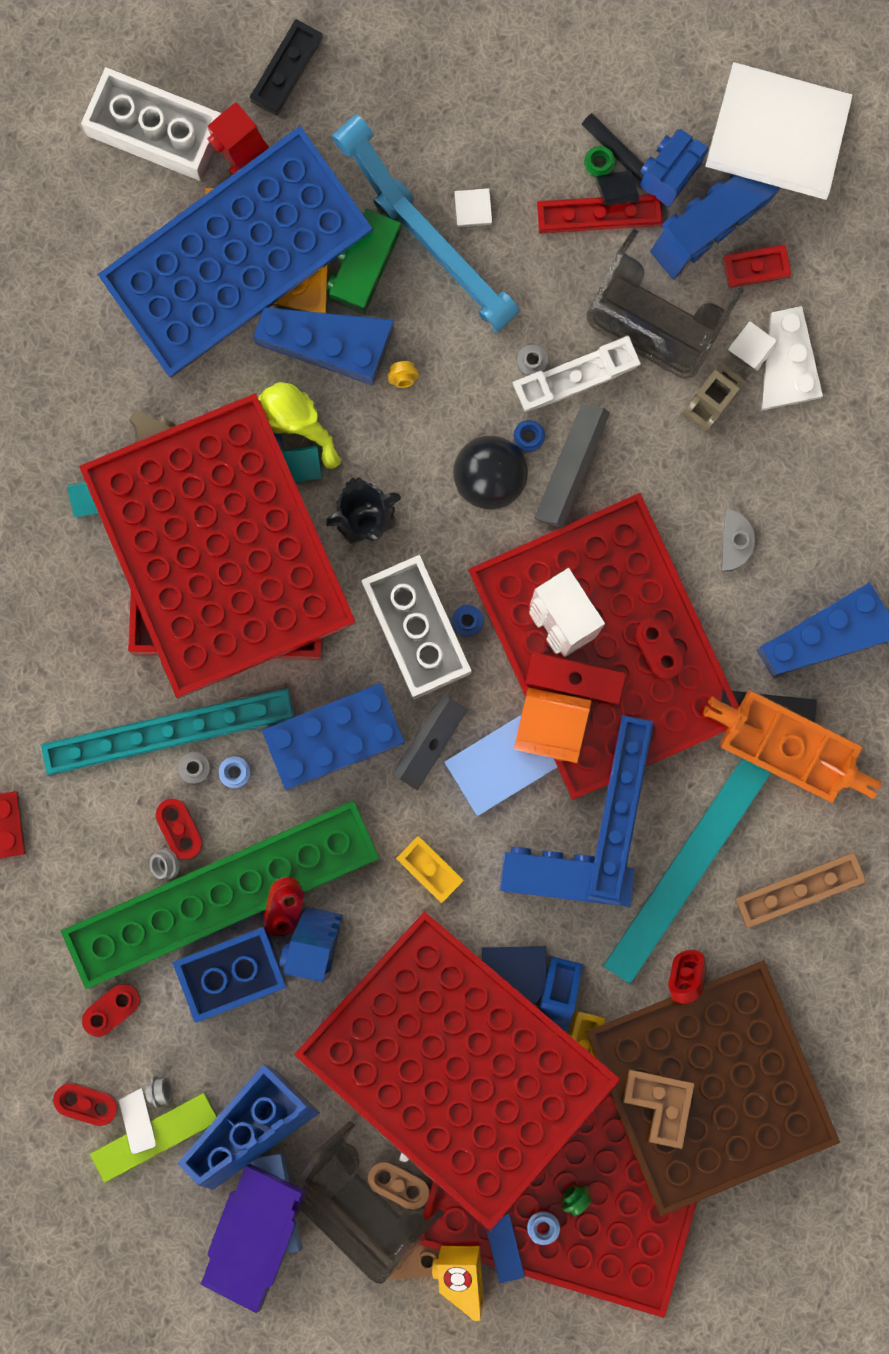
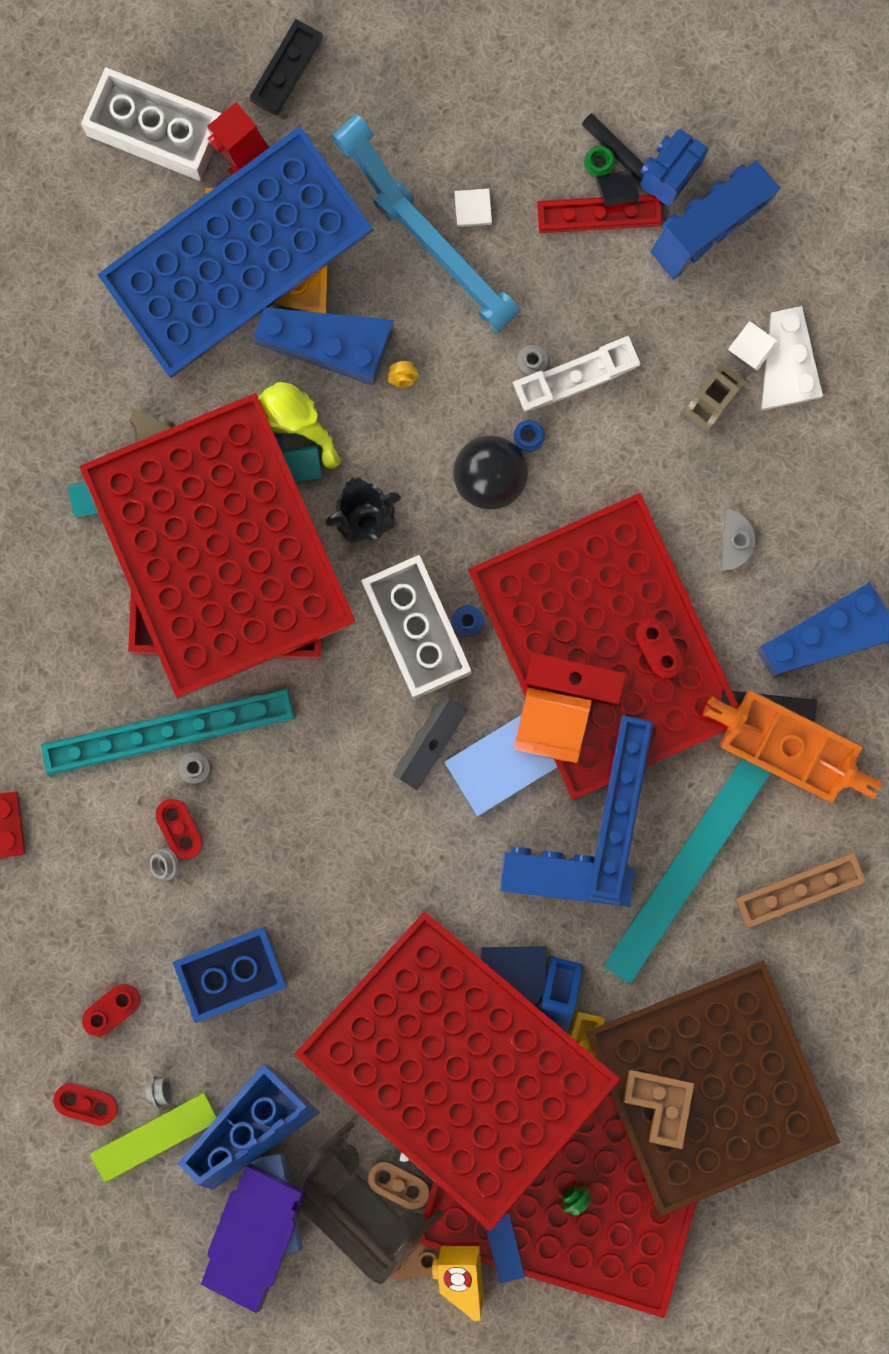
green plate [60,800,380,990] -> none
white sticker [119,1088,156,1154] -> none
light blue plate [219,756,251,788] -> none
blue brick [262,683,405,791] -> none
red plate [264,877,304,936] -> none
blue wedge [279,907,343,982] -> none
green brick [327,209,401,315] -> none
yellow plate [396,836,464,903] -> none
light blue plate [527,1211,560,1245] -> none
white brick [529,568,605,658] -> none
dark grey tile [534,404,610,528] -> none
clear smoke windscreen [587,229,744,379] -> none
red plate [668,950,707,1004] -> none
white tile [705,62,853,200] -> none
red plate [723,245,792,289] -> none

